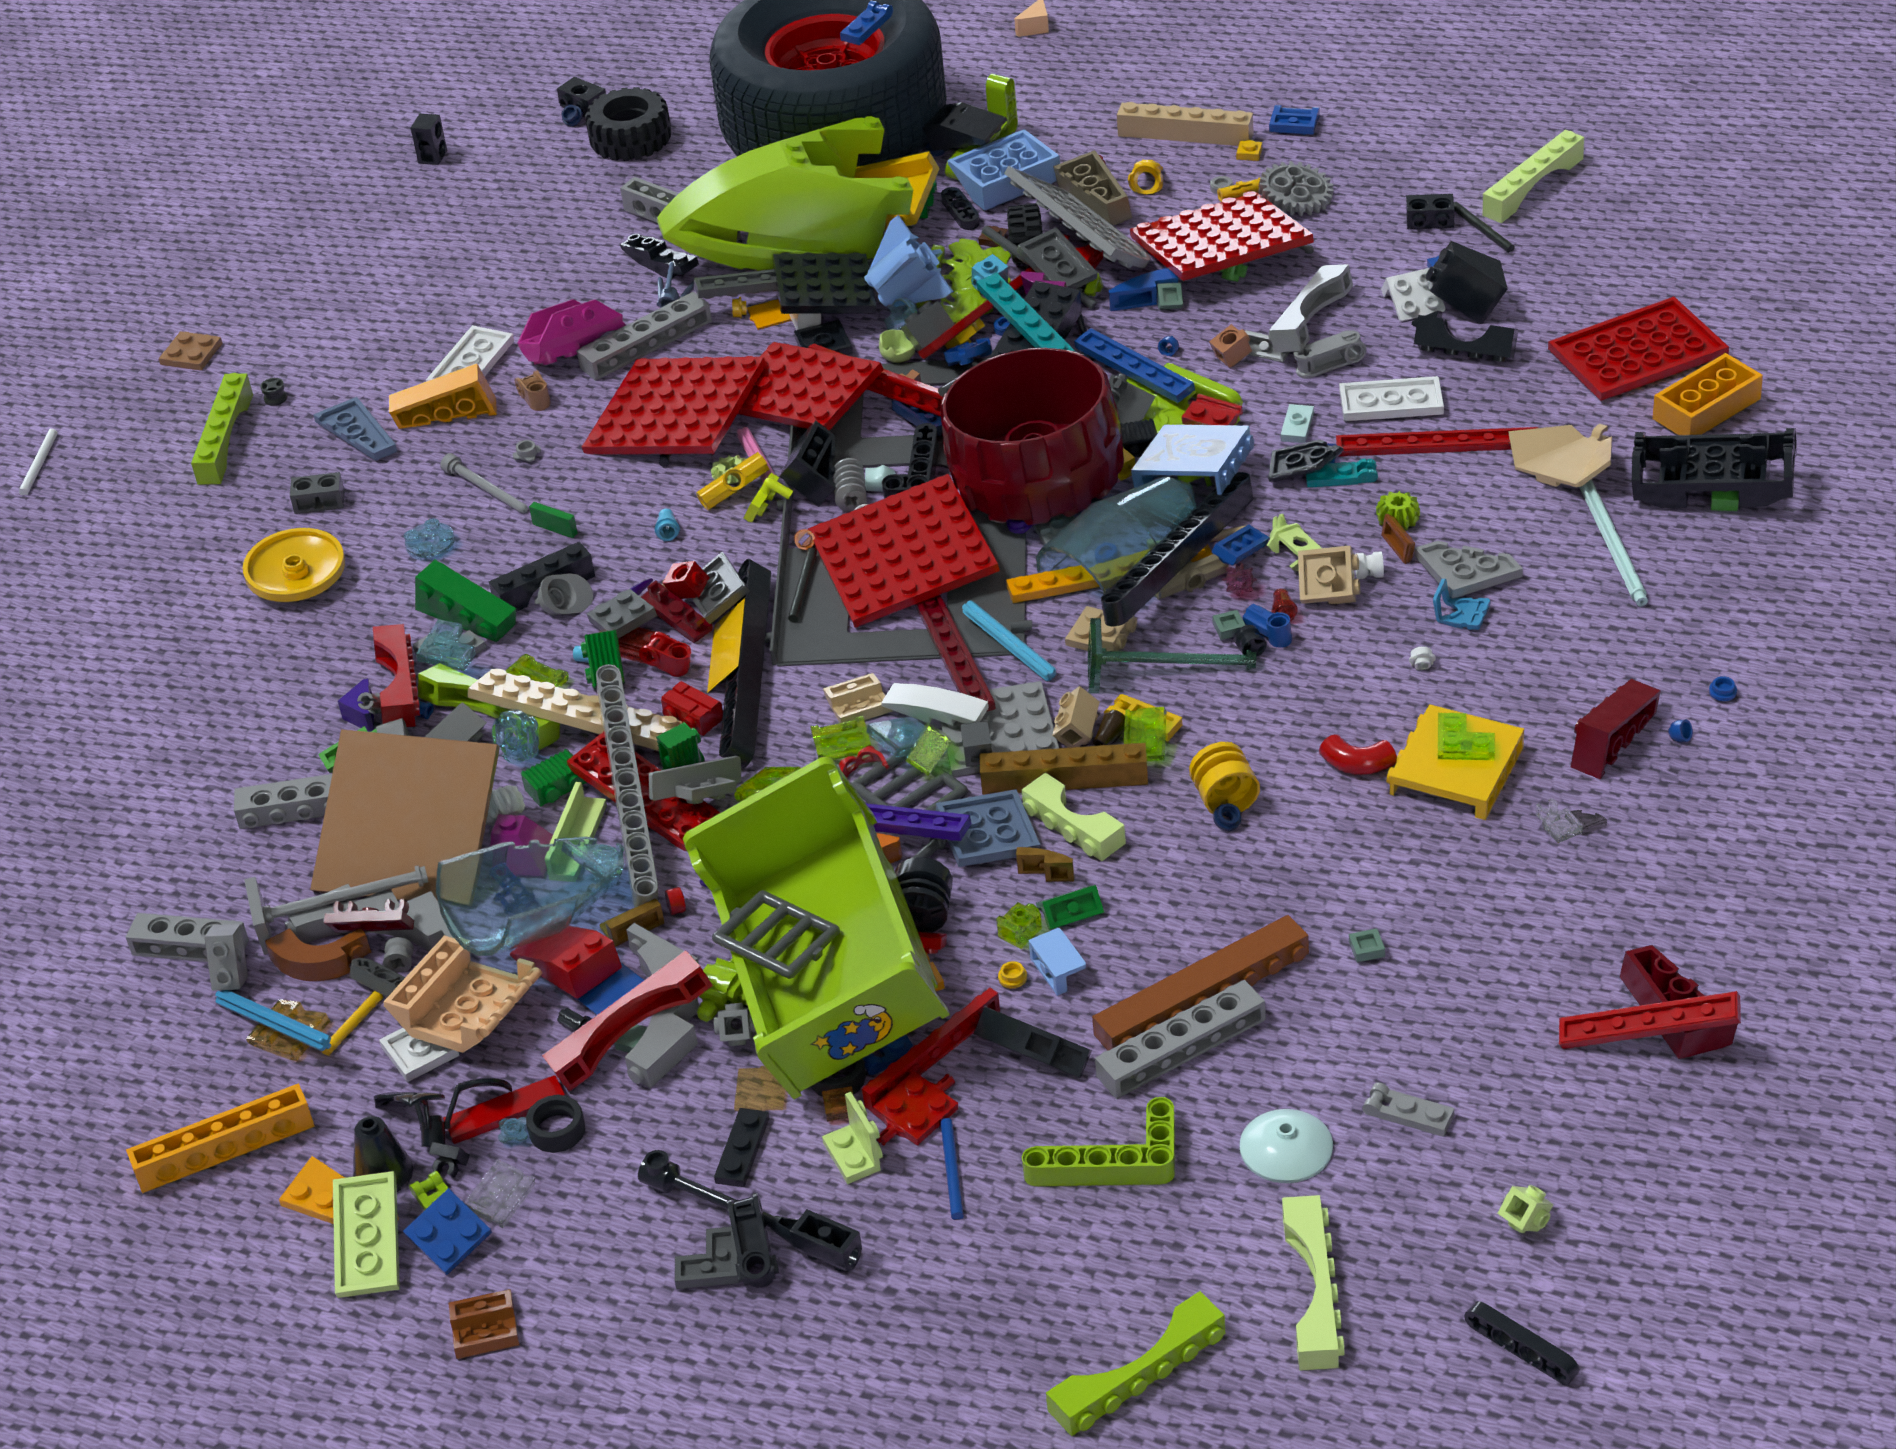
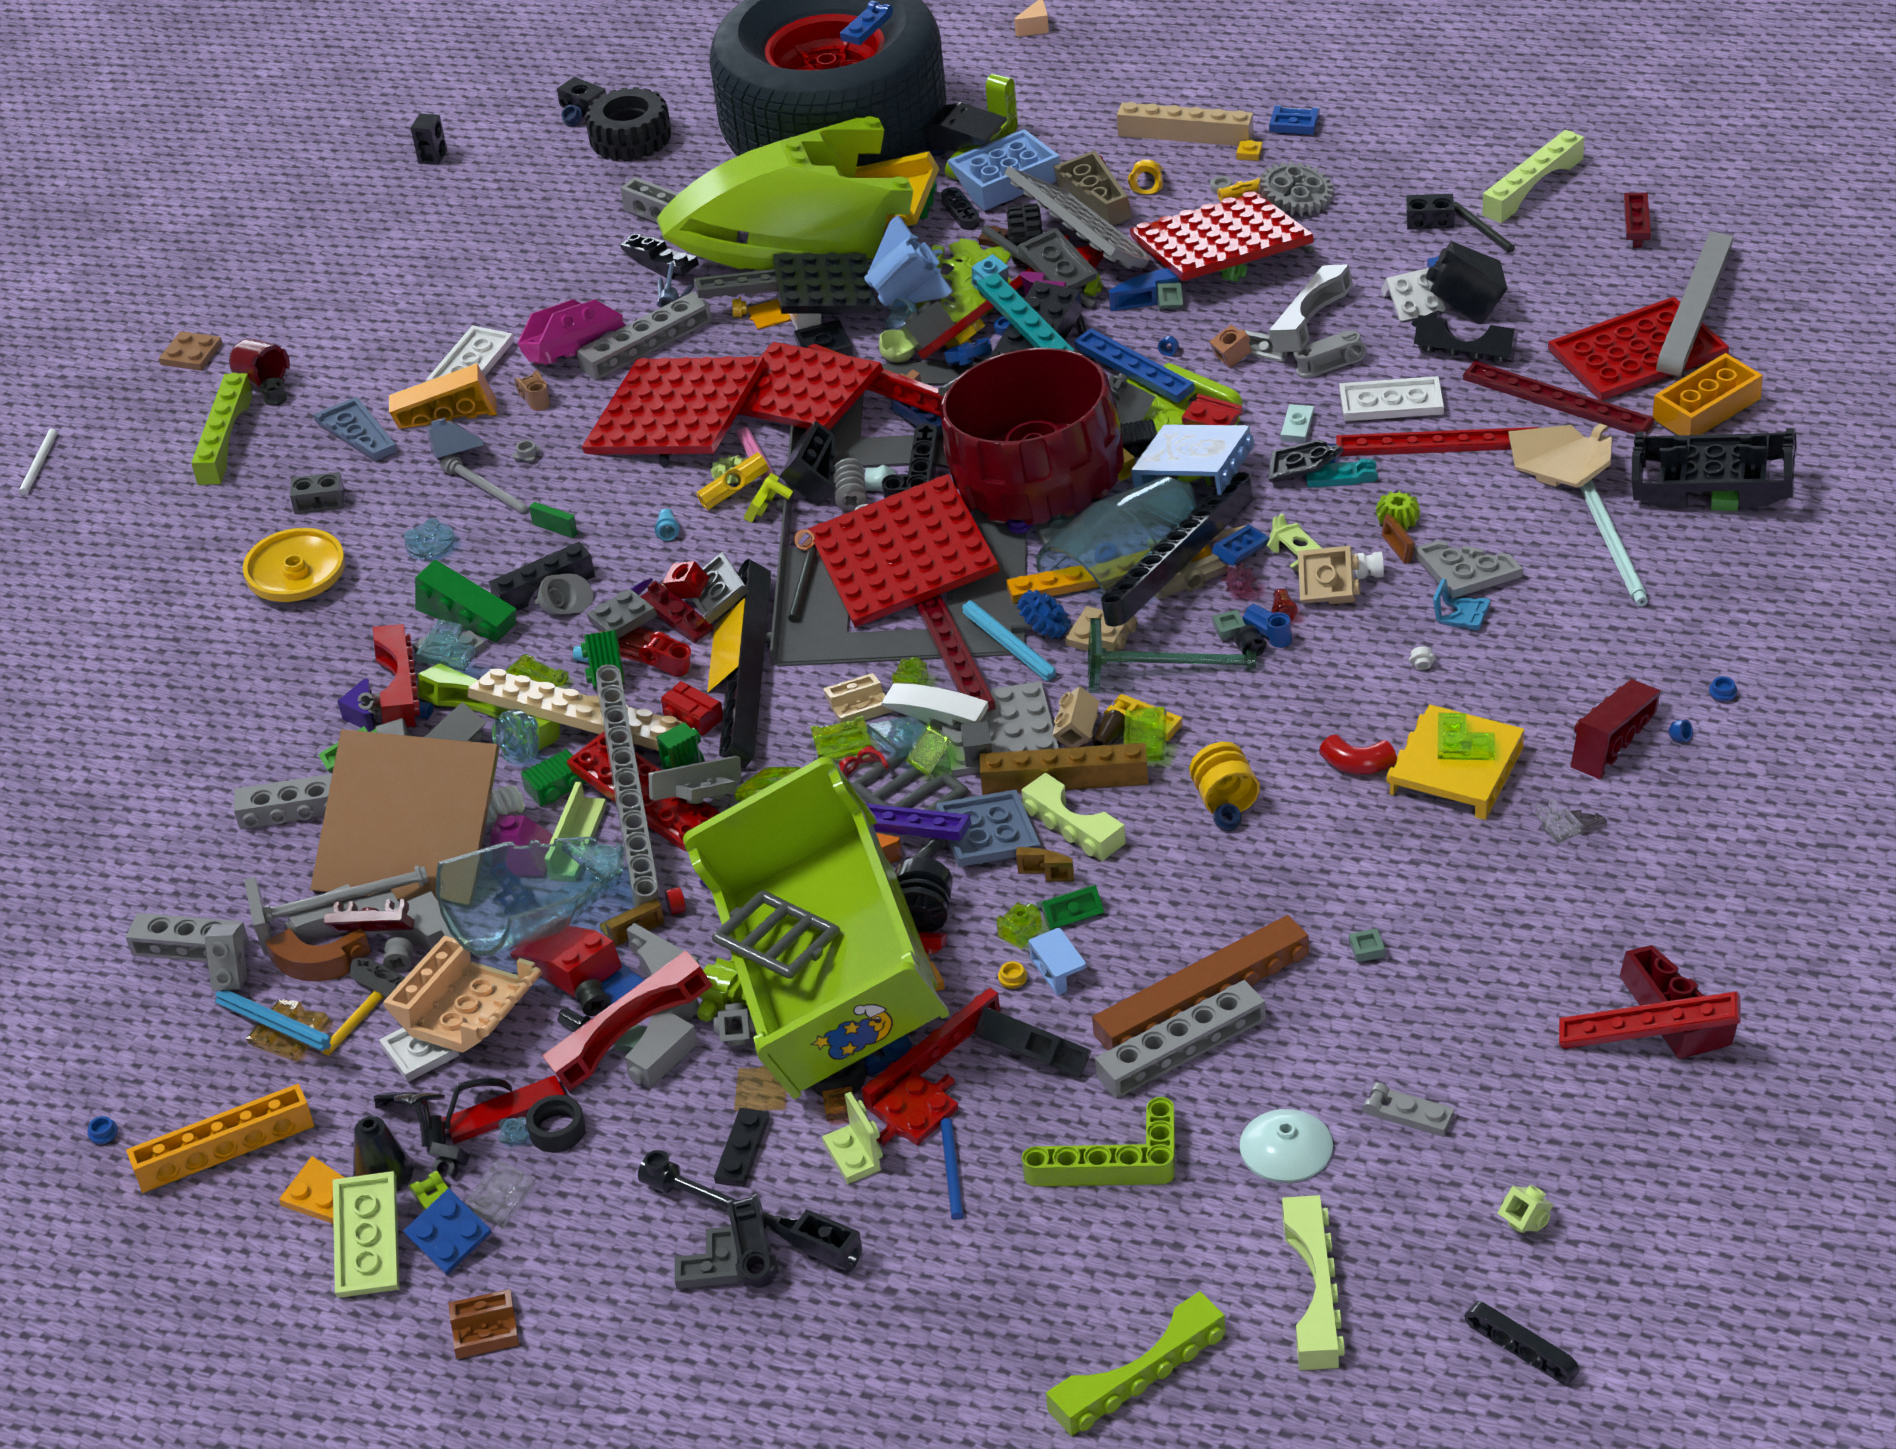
none -> blue plate [87,1116,118,1144]
none -> dark red cylinder [229,338,290,389]
none -> sand blue slope [426,418,484,458]
none -> pearl dark grey wheel [575,979,610,1016]
none -> clear neon green brick [892,657,929,686]
none -> blue gear [1017,590,1071,639]
none -> dark red tile [1463,361,1655,435]
none -> dark red plate [1624,192,1651,248]
none -> light grey beam [1656,231,1734,377]

